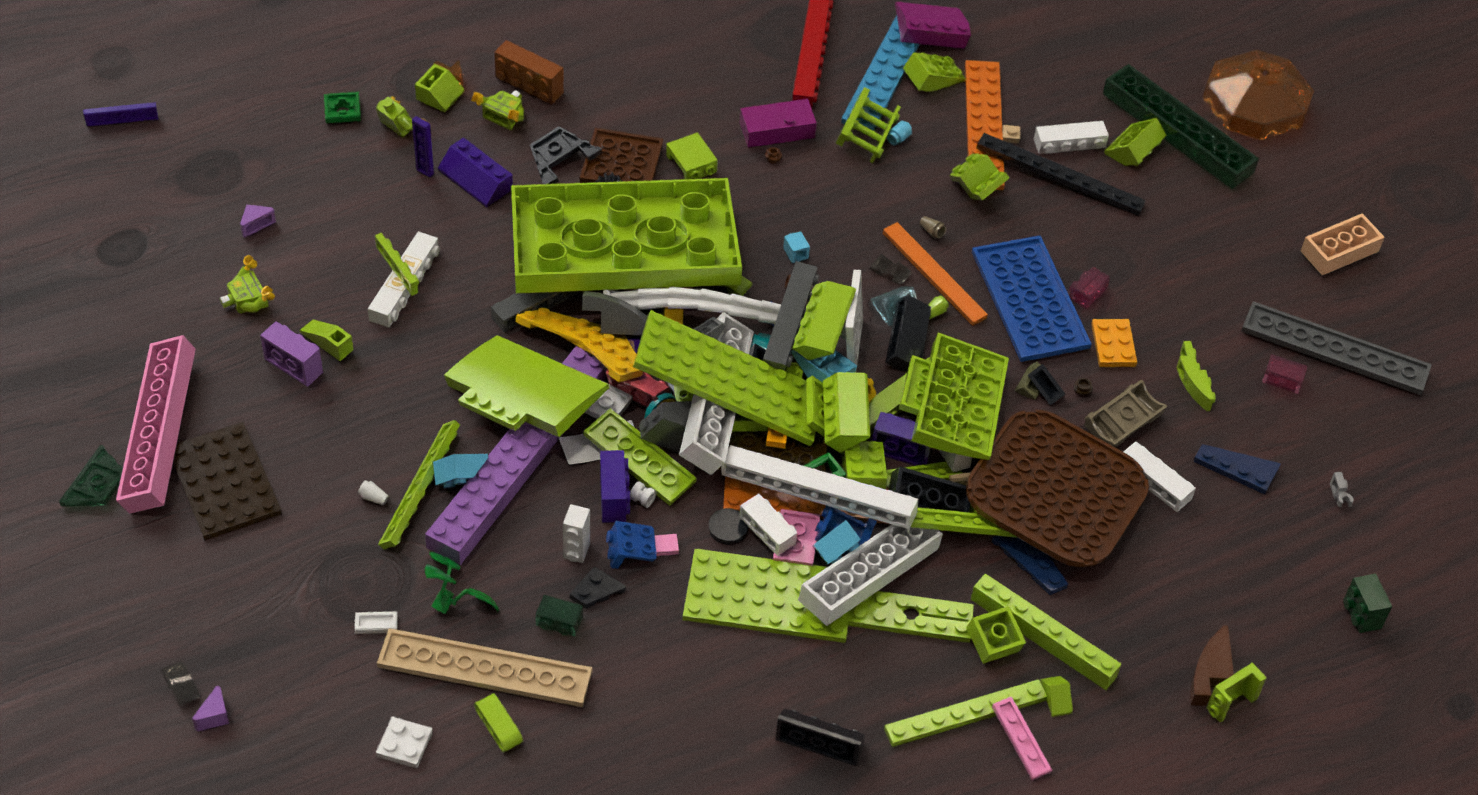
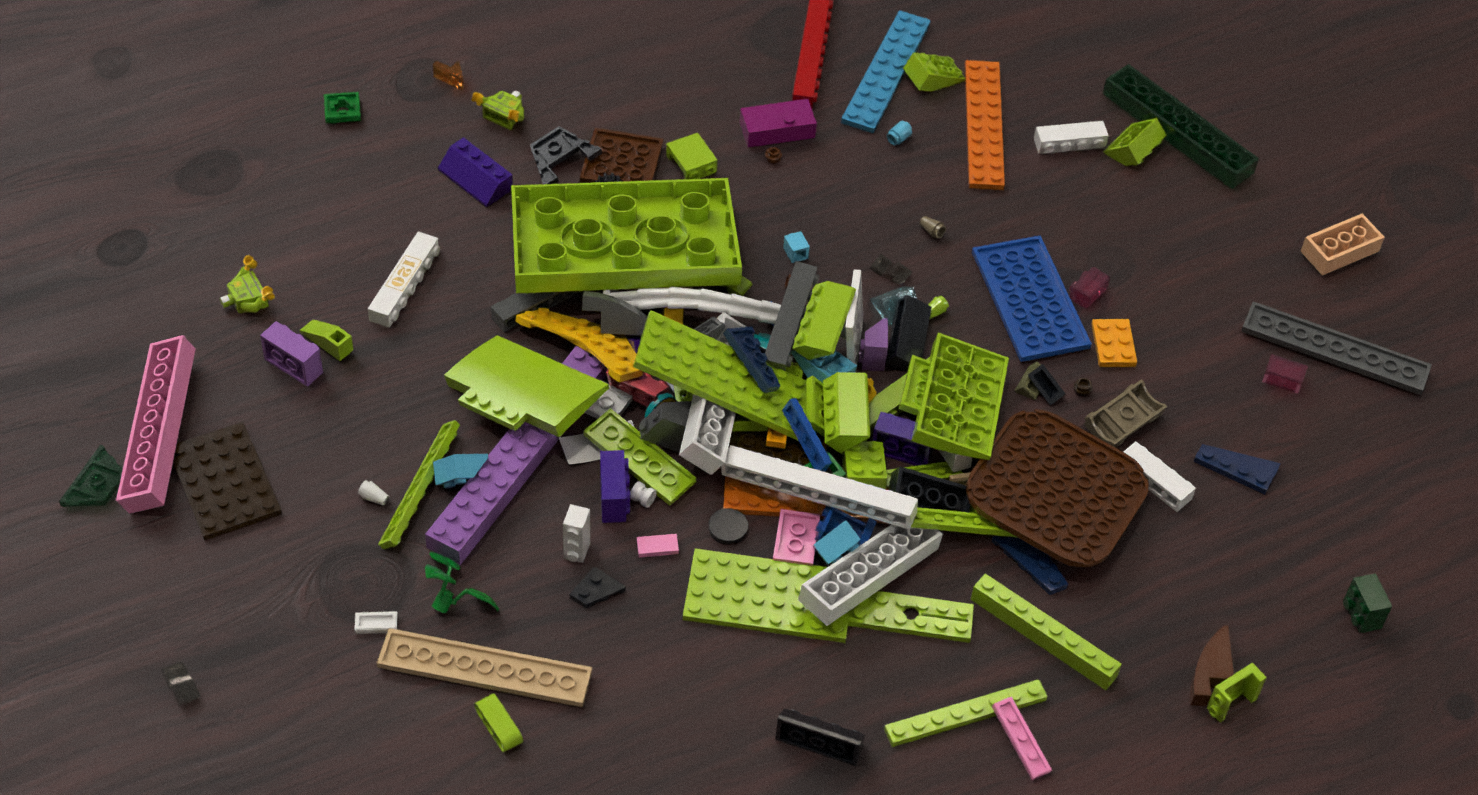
dark purple tile [83,102,158,126] -> none
medium lavender slope [192,686,229,731] -> none
medium lavender slope [240,205,276,238] -> none
lime plate [375,233,419,296] -> none
lime torso [376,96,430,138] -> none
white plate [376,717,433,768] -> none
dark purple tile [412,116,434,177] -> none
lime slope [415,64,464,112] -> none
dark orange brick [494,40,564,104] -> none
clear green brick [535,595,583,637] -> none
blue bracket [606,521,657,569] -> none
white brick [739,494,797,556] -> none
lime fence [836,87,900,163] -> none
orange tile [883,222,988,326] -> none
magenta slope [895,2,971,49] -> none
lime bracket [949,153,1009,200] -> none
lime brick [966,606,1026,664] -> none
black plate [976,133,1146,216] -> none
tan plate [1002,125,1020,144] -> none
lime slope [1040,676,1073,717] -> none
lime slope [1176,341,1215,411] -> none
clear orange windscreen [1203,50,1314,140] -> none
light grey plate [1330,472,1354,507] -> none
none -> dark blue wing [723,327,781,393]
none -> blue plate [782,398,832,472]
none -> medium lavender slope [858,318,888,371]

